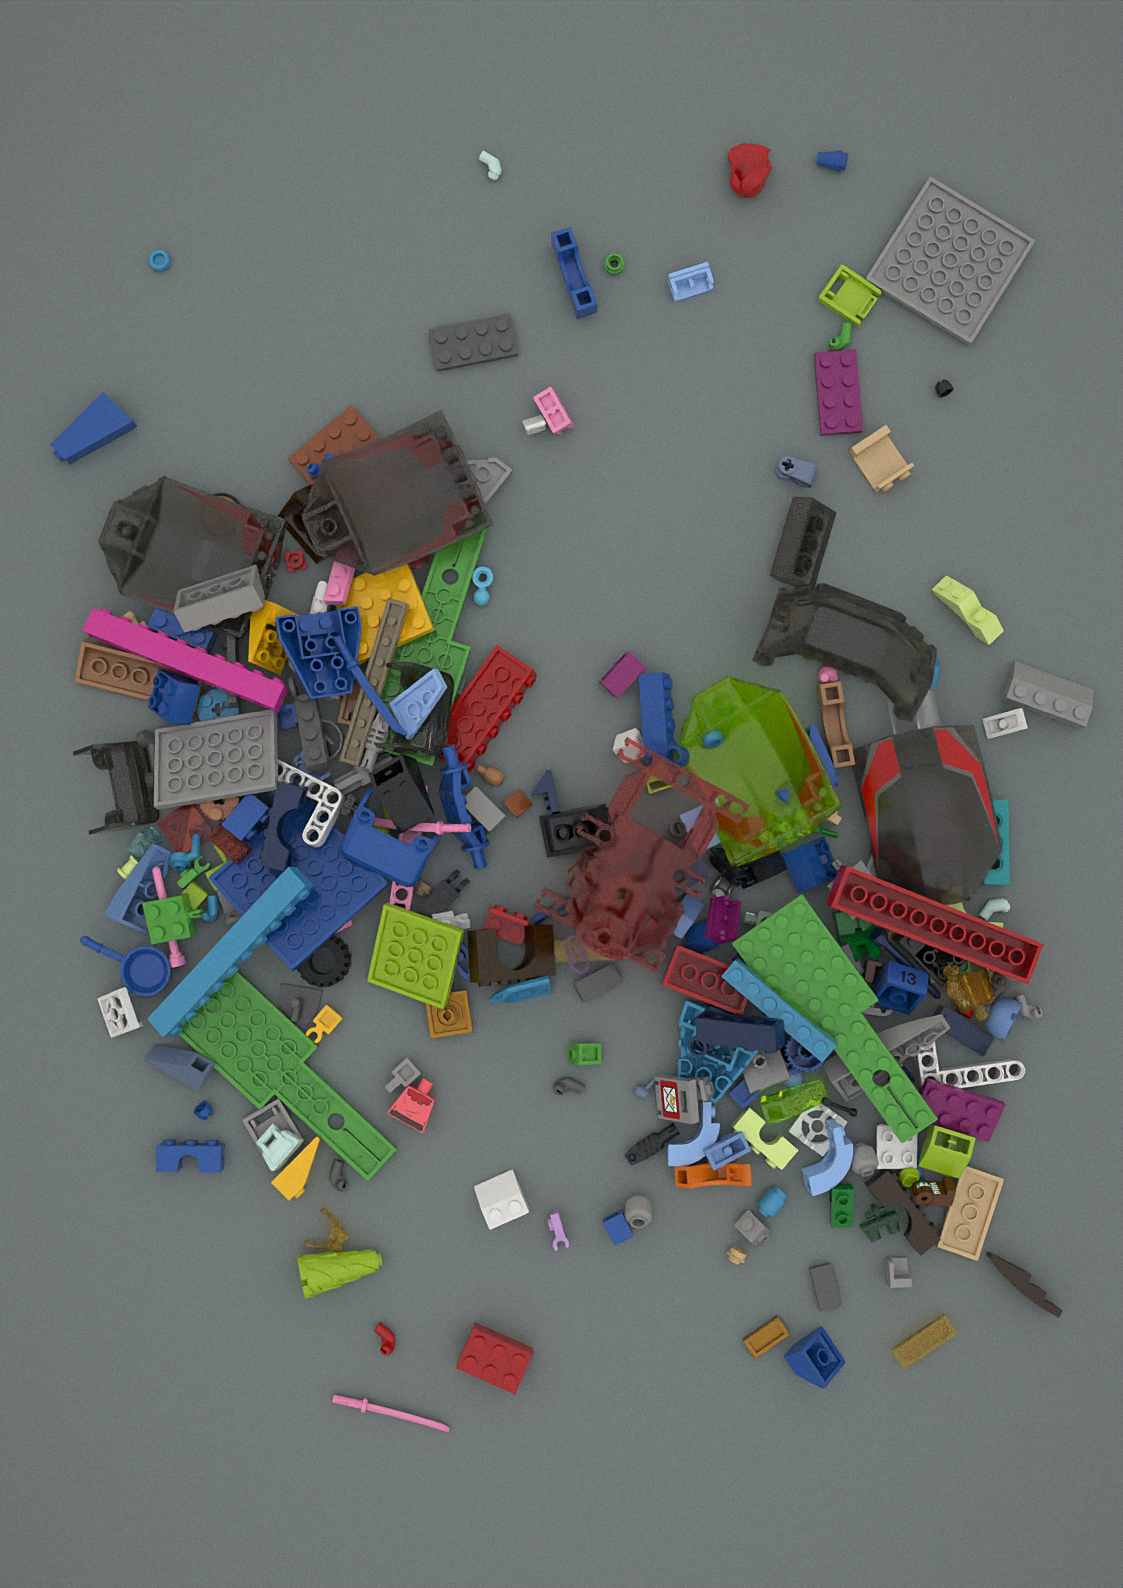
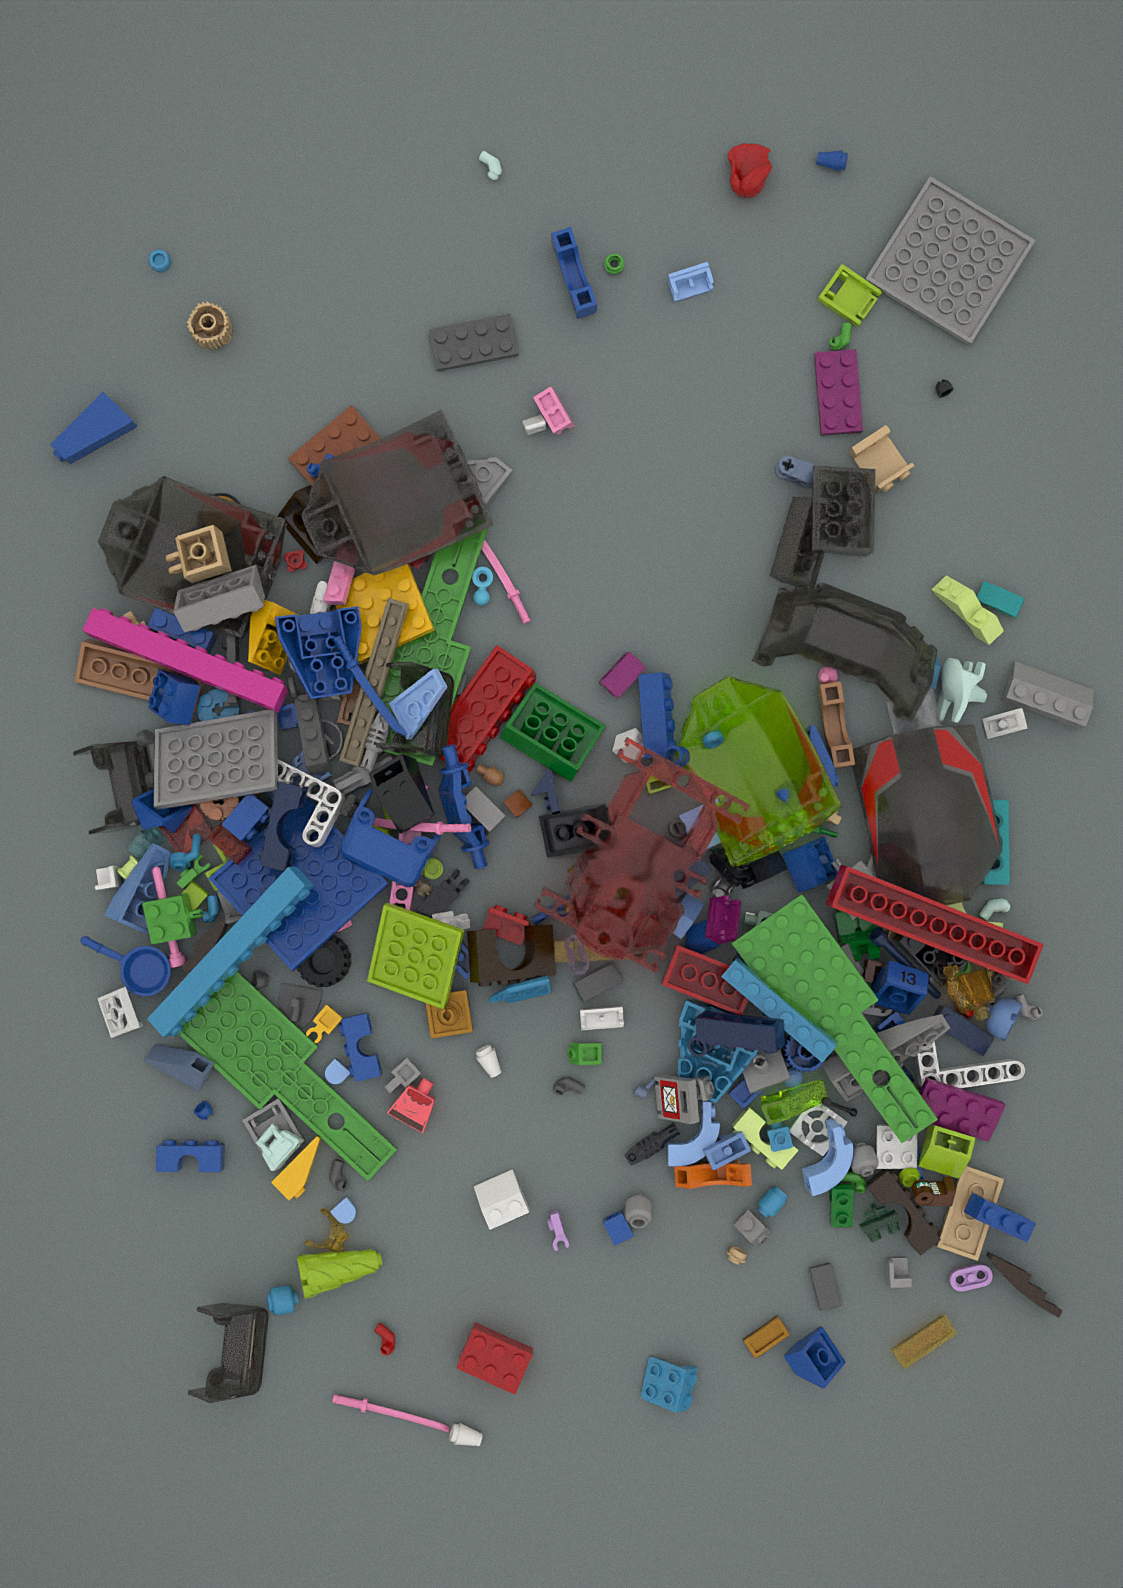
none -> white panel [95,866,122,890]
none -> blue slope [132,789,193,833]
none -> tan hinge [166,525,231,583]
none -> dark brown slope [170,918,229,990]
none -> tan brick [187,301,233,350]
none -> clear smoke windscreen [188,1303,268,1403]
none -> dark grey hinge [252,971,269,989]
none -> dark azure head [266,1285,299,1315]
none -> light blue tile [325,1058,350,1084]
none -> light blue tile [330,1197,356,1224]
none -> blue arch [339,1012,382,1082]
none -> lime plate [423,858,443,879]
none -> white cone [449,1423,482,1446]
none -> bright pink sword [467,527,531,624]
none -> white cone [475,1044,502,1078]
none -> green slope [500,683,606,782]
none -> white hinge [580,1006,624,1030]
none -> dark azure bracket [641,1357,698,1413]
none -> dark azure bracket [765,1121,793,1152]
none -> clear smoke slope [811,466,875,557]
none -> bright green arm [841,1171,867,1193]
none -> blue panel [873,1010,905,1033]
none -> light aqua piece [937,658,987,723]
none -> lavender plate [949,1263,993,1292]
none -> blue arch [963,1192,1036,1242]
none -> teal slope [977,581,1025,618]

